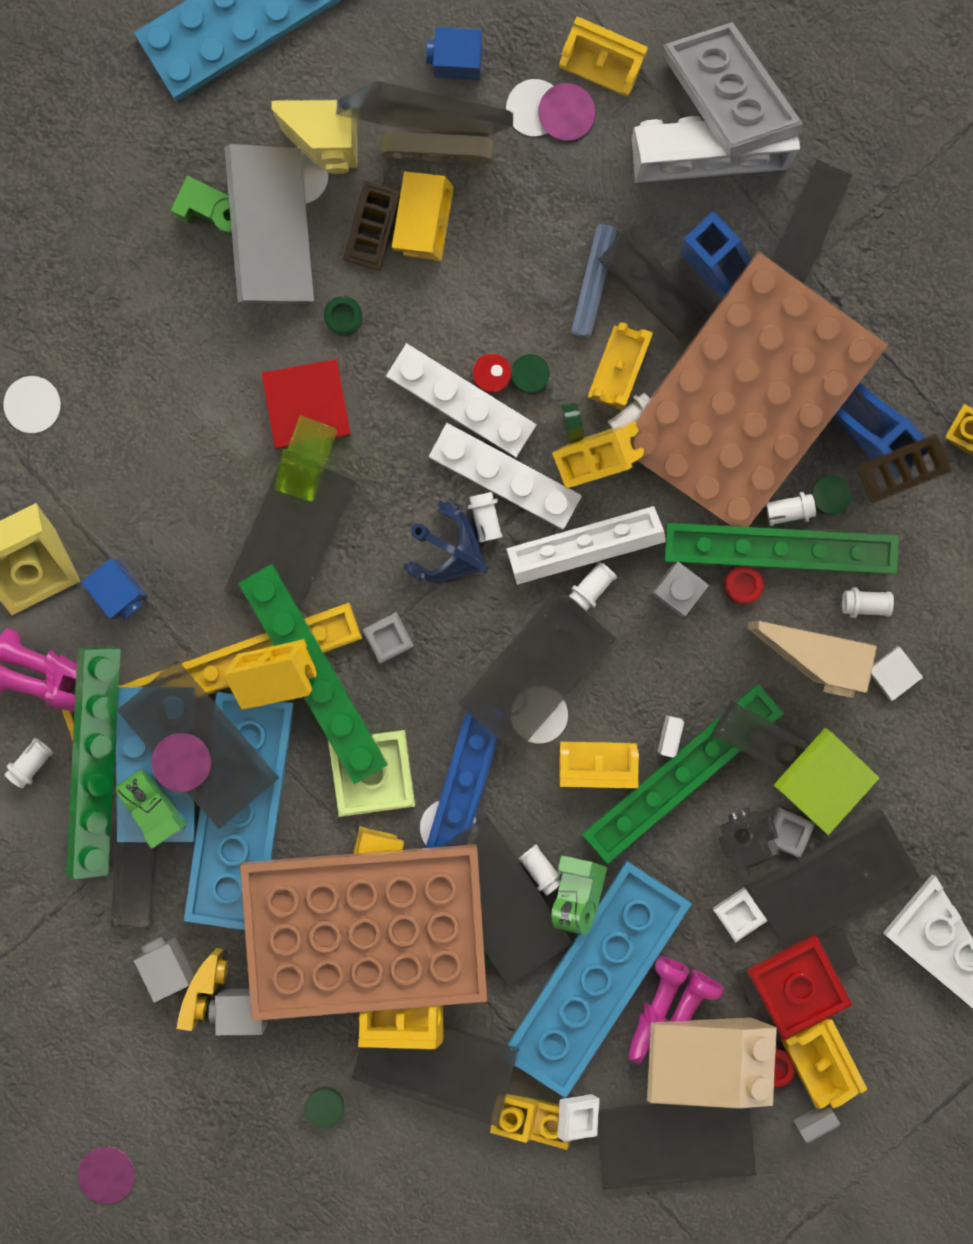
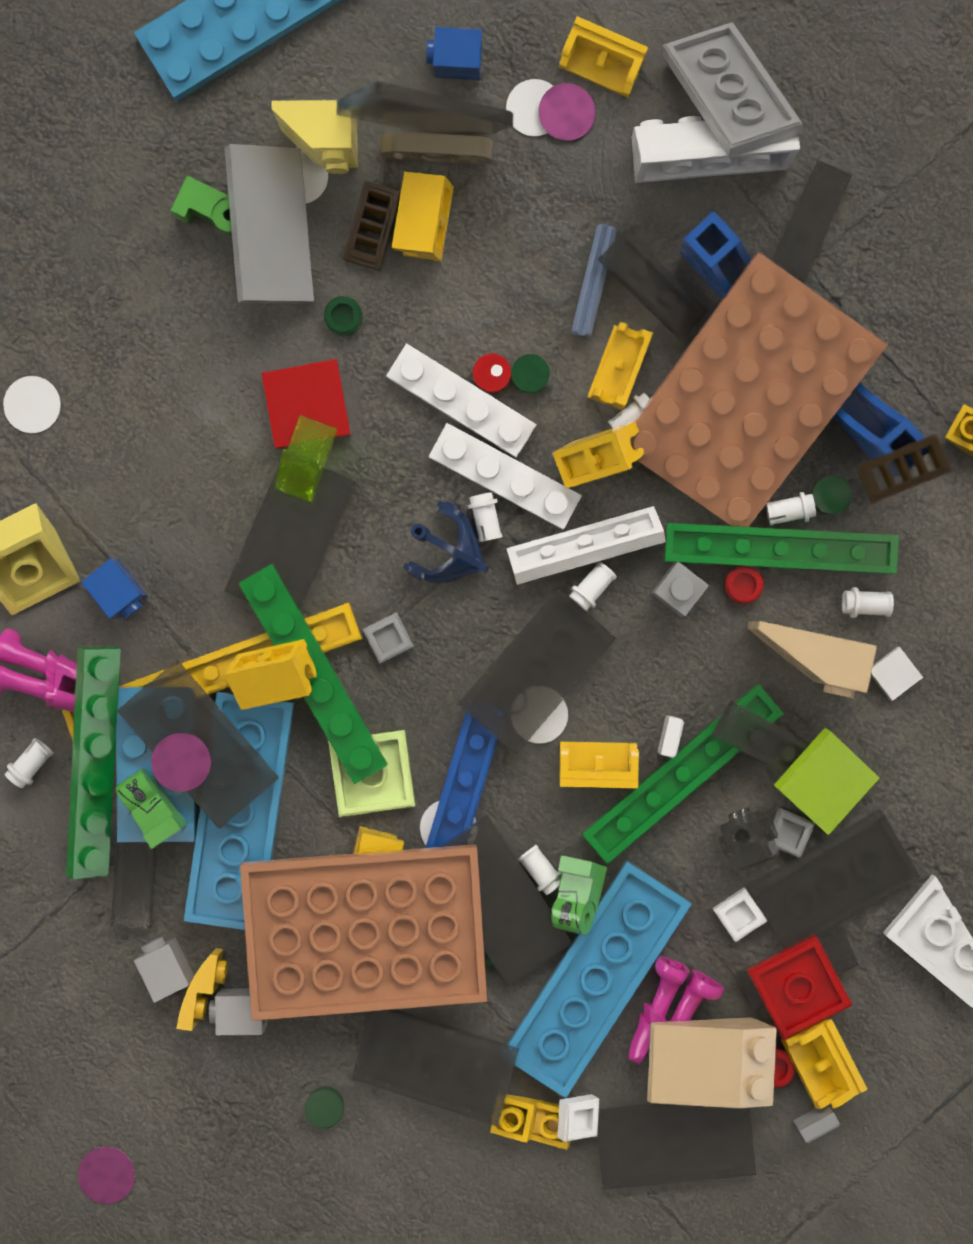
yellow hinge [358,1005,443,1049] -> none
dark green tile [561,402,584,443] -> none

